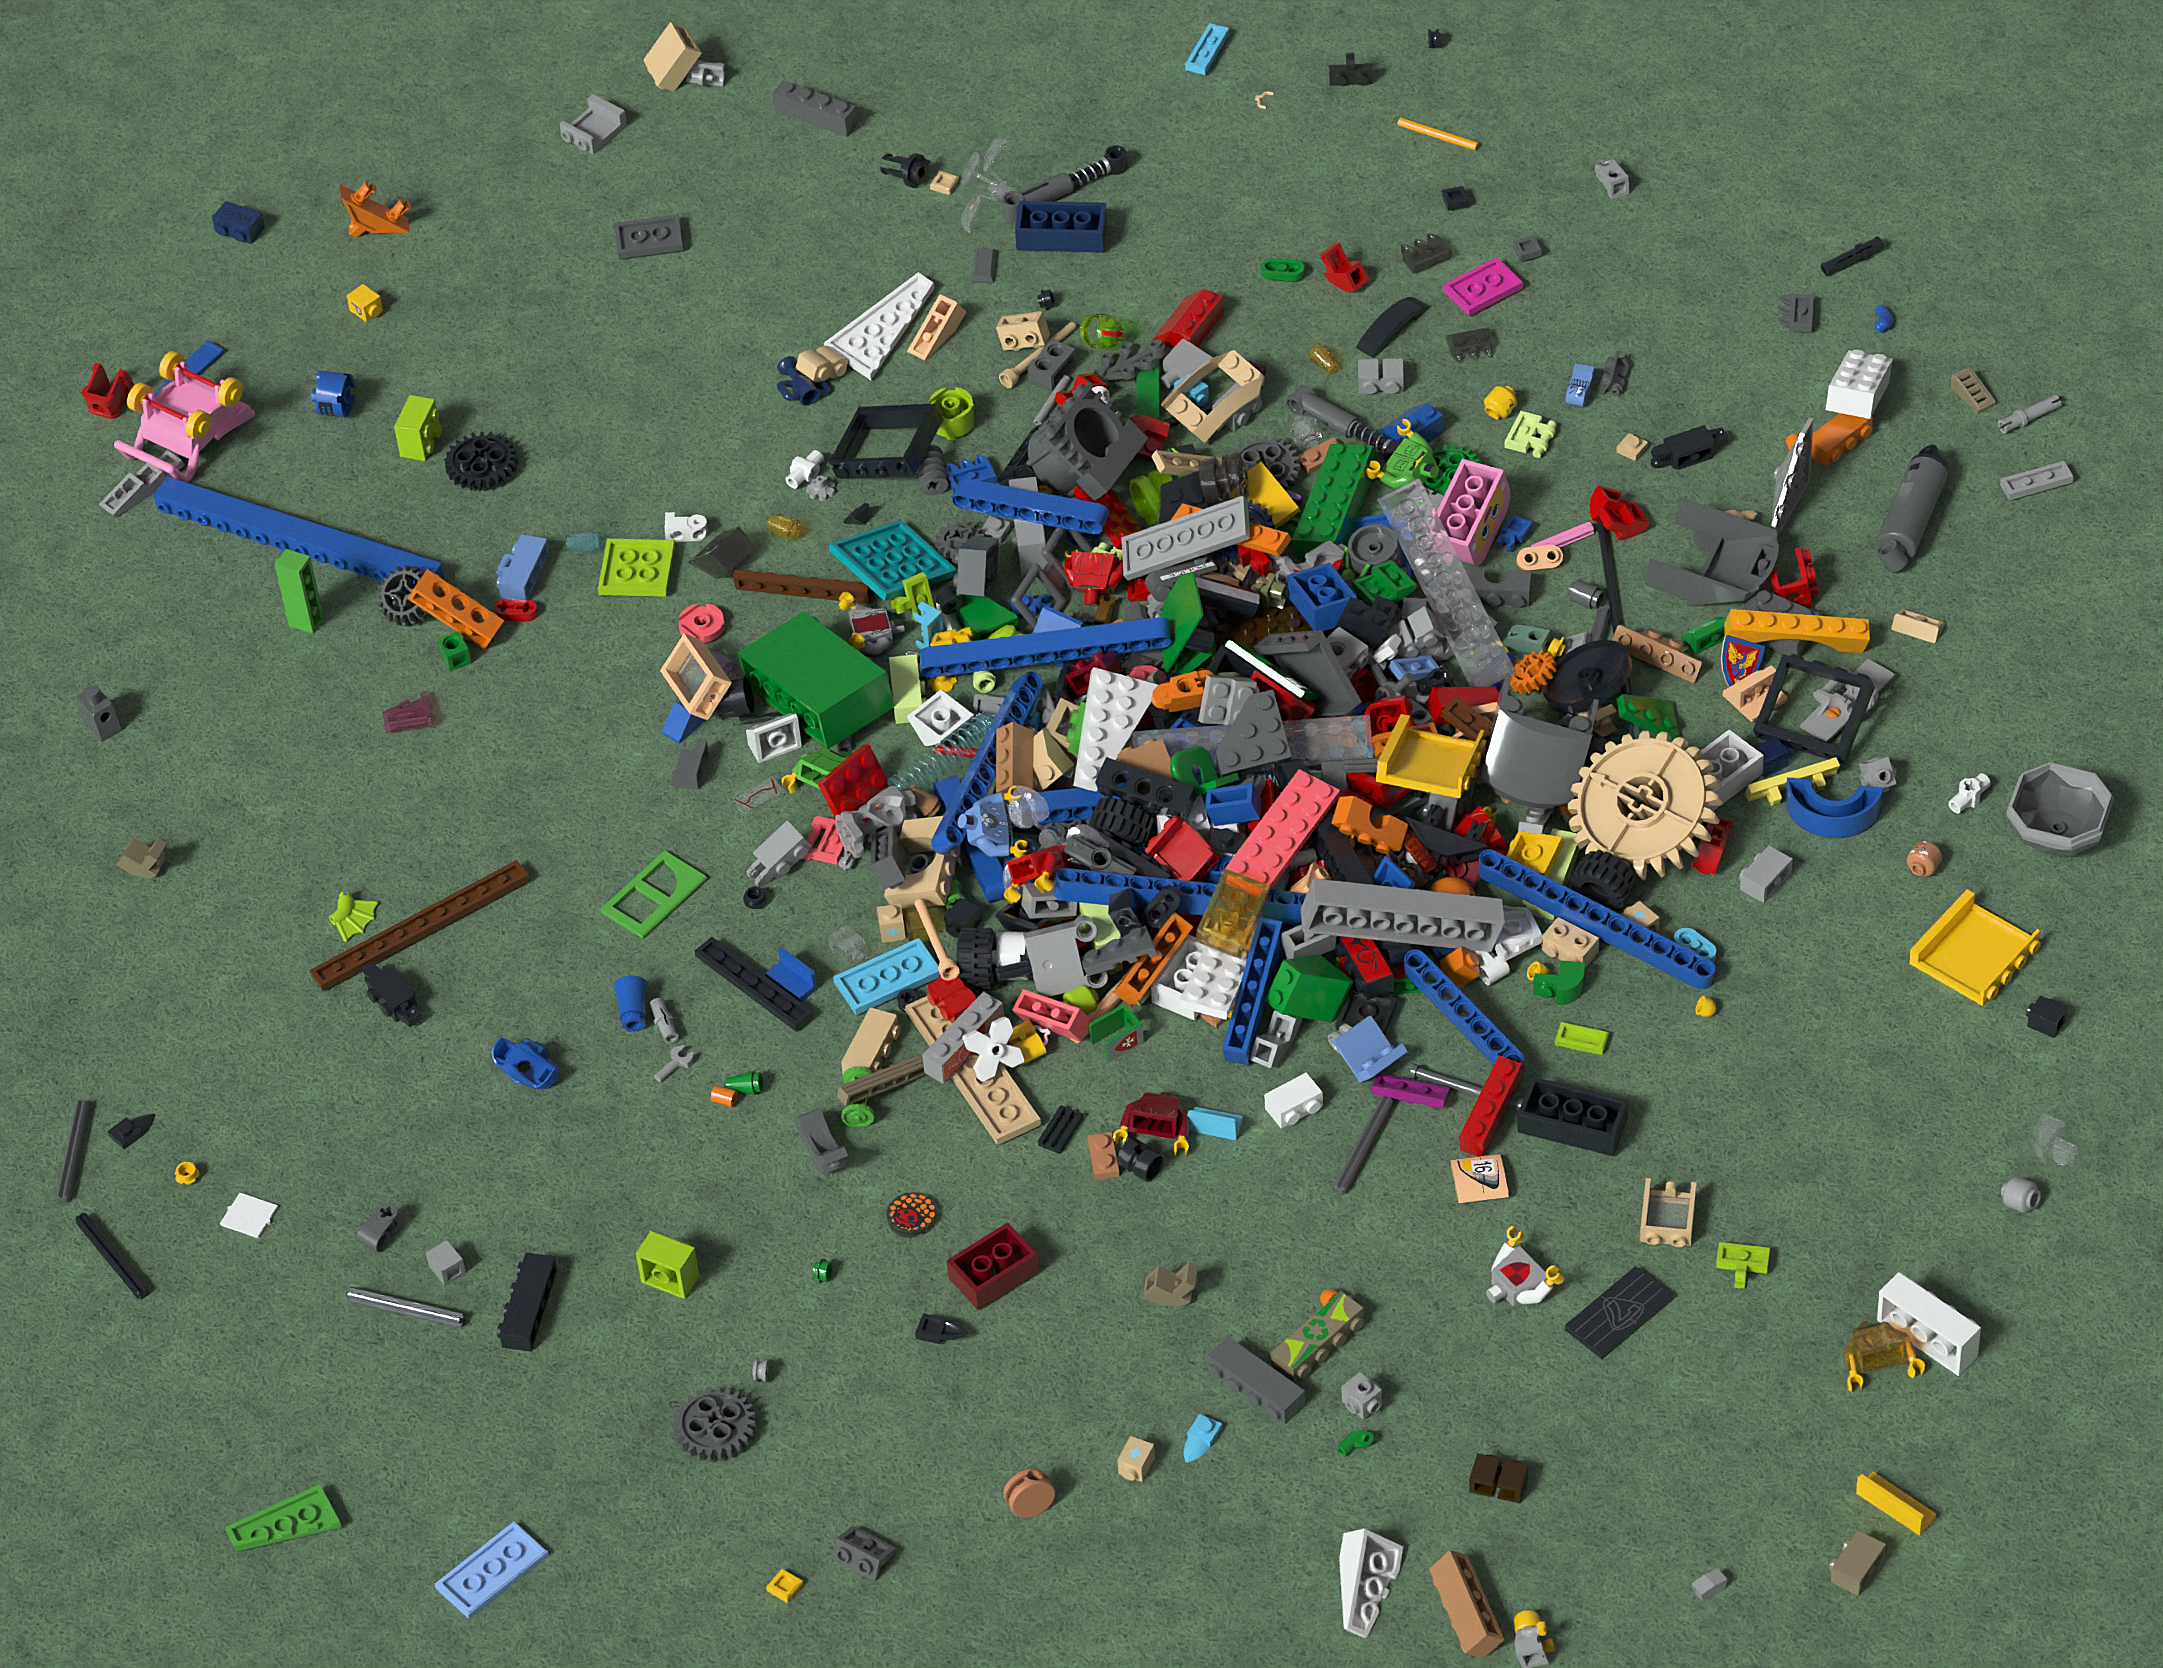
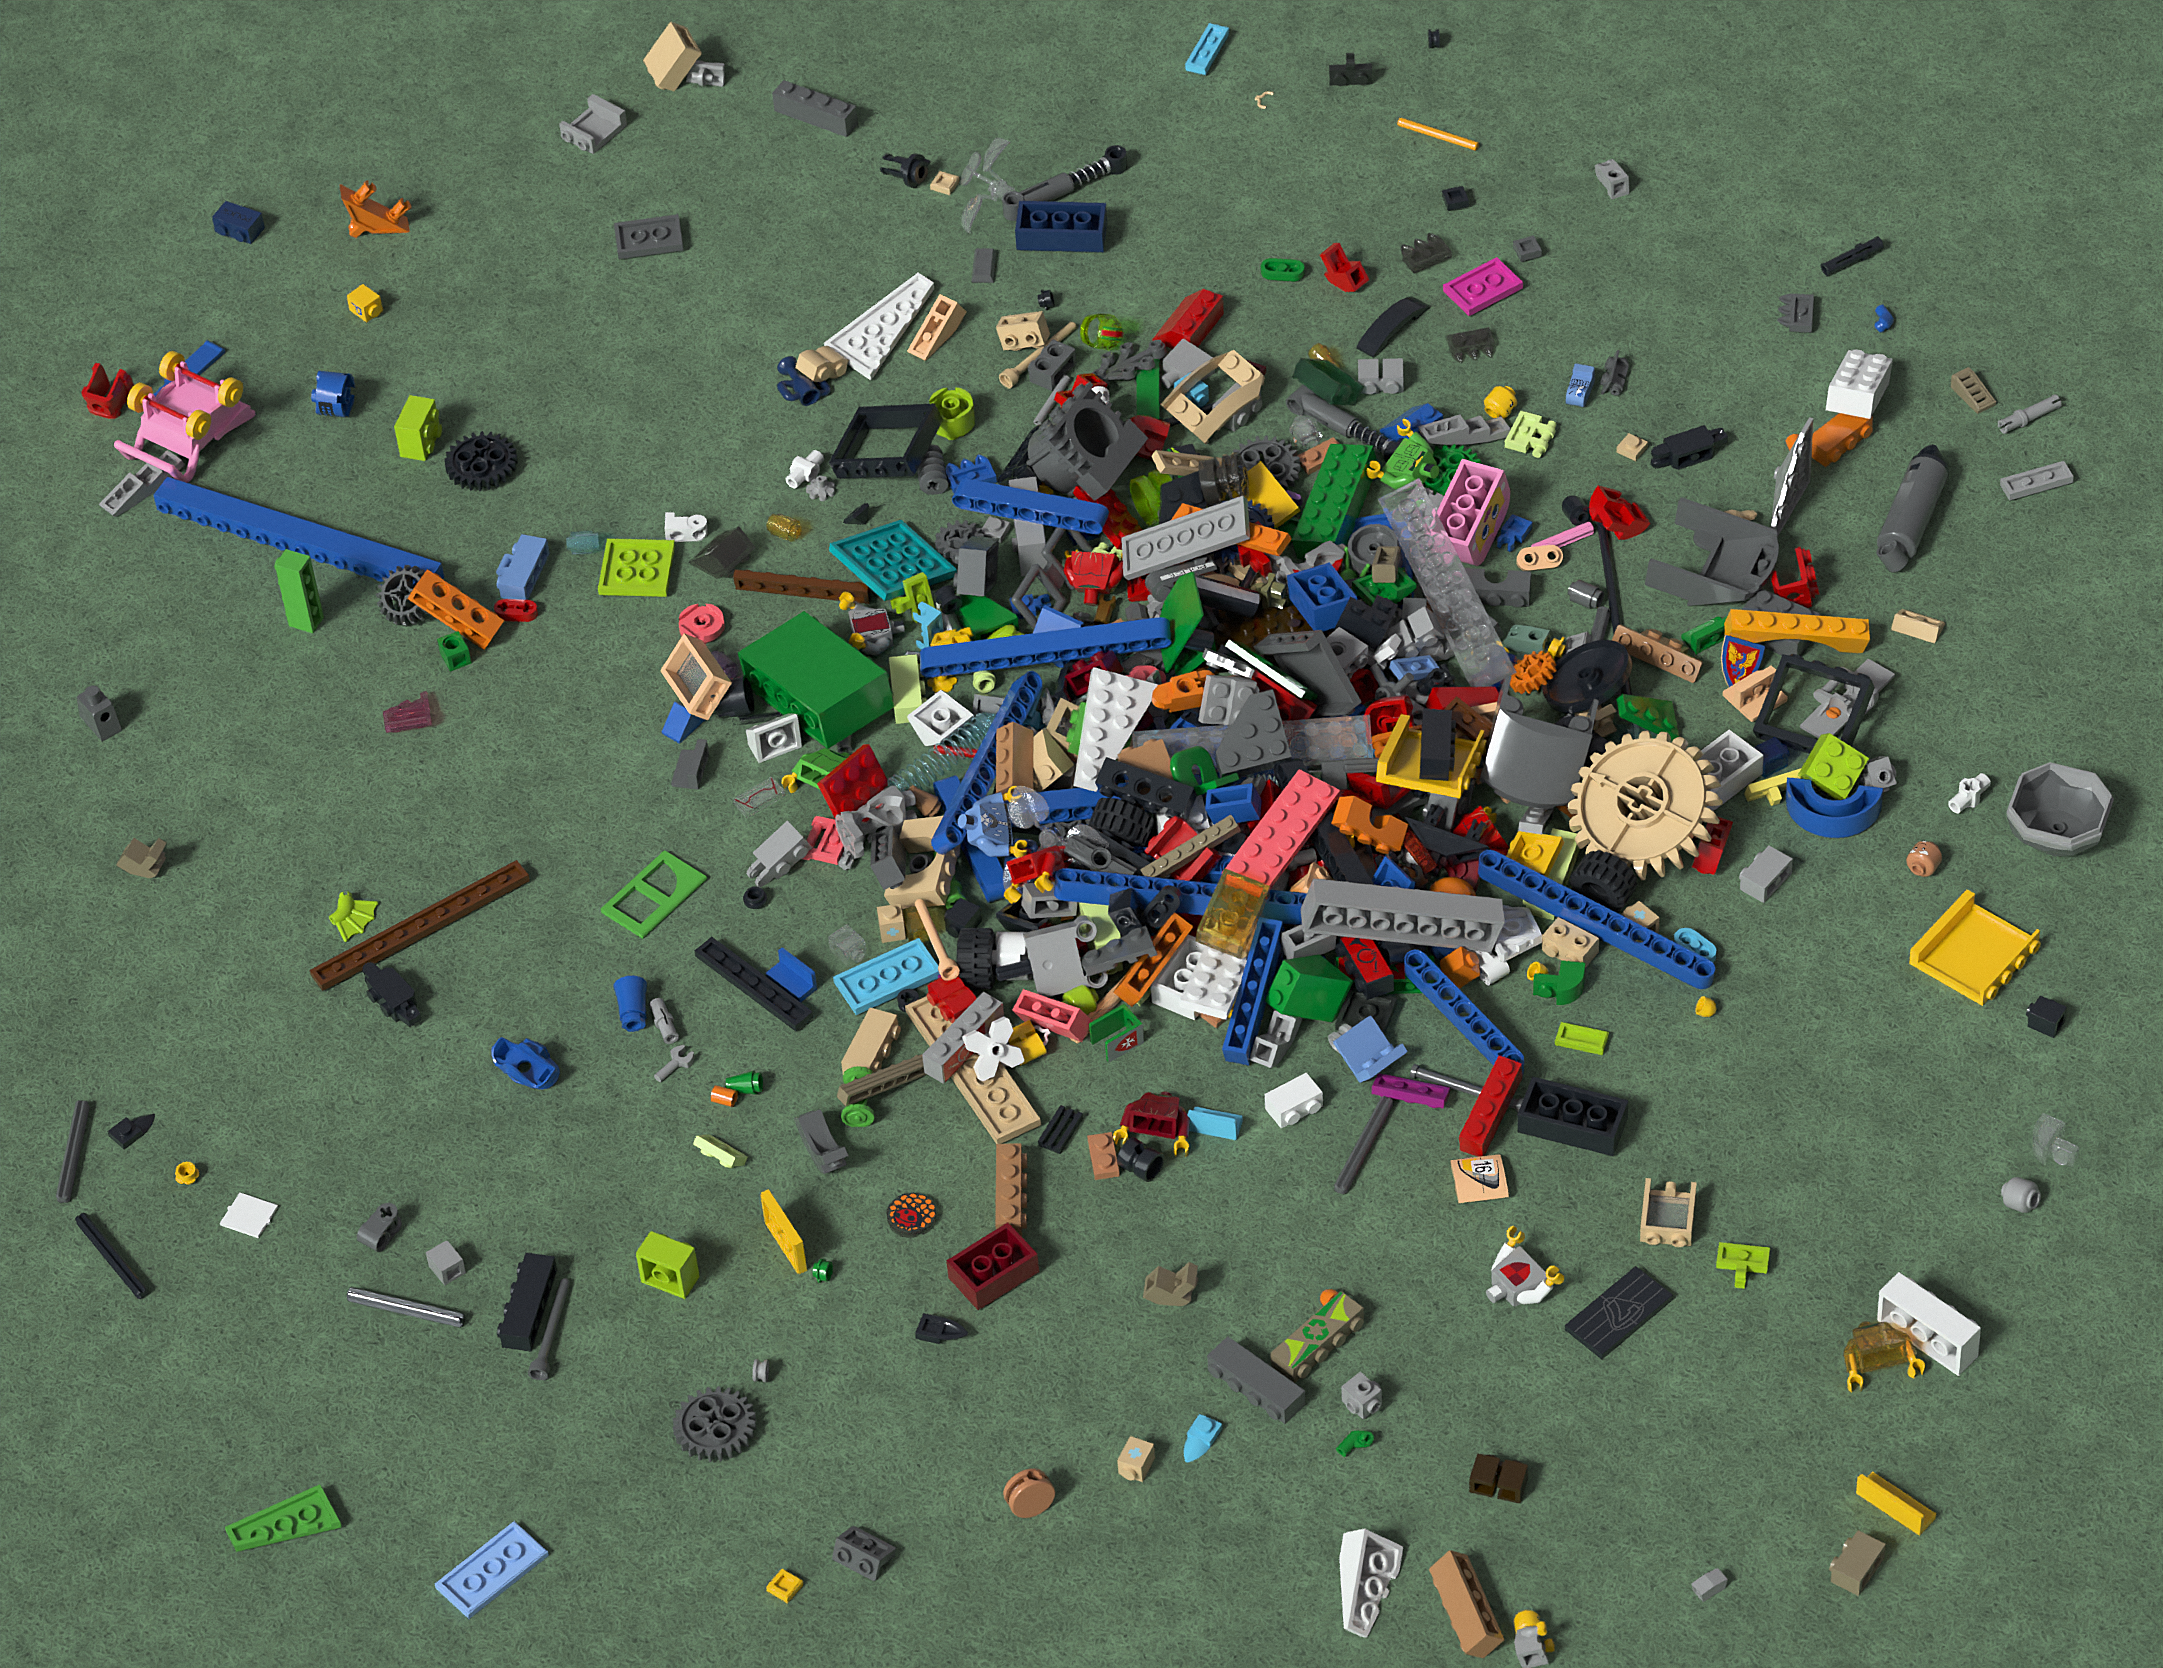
none -> dark grey piece [528,1278,570,1380]
none -> yellowish green plate [693,1134,748,1168]
none -> yellow tile [760,1189,807,1274]
none -> medium nougat brick [995,1143,1027,1238]
none -> dark tan piece [1140,815,1241,878]
none -> wing [1202,648,1254,679]
none -> clear green window [1291,358,1364,406]
none -> dark tan slope [1372,546,1401,583]
none -> light grey slope [1419,415,1511,445]
none -> black brick [1419,708,1456,781]
none -> black brick [1562,495,1591,526]
none -> lime brick [1798,733,1869,800]

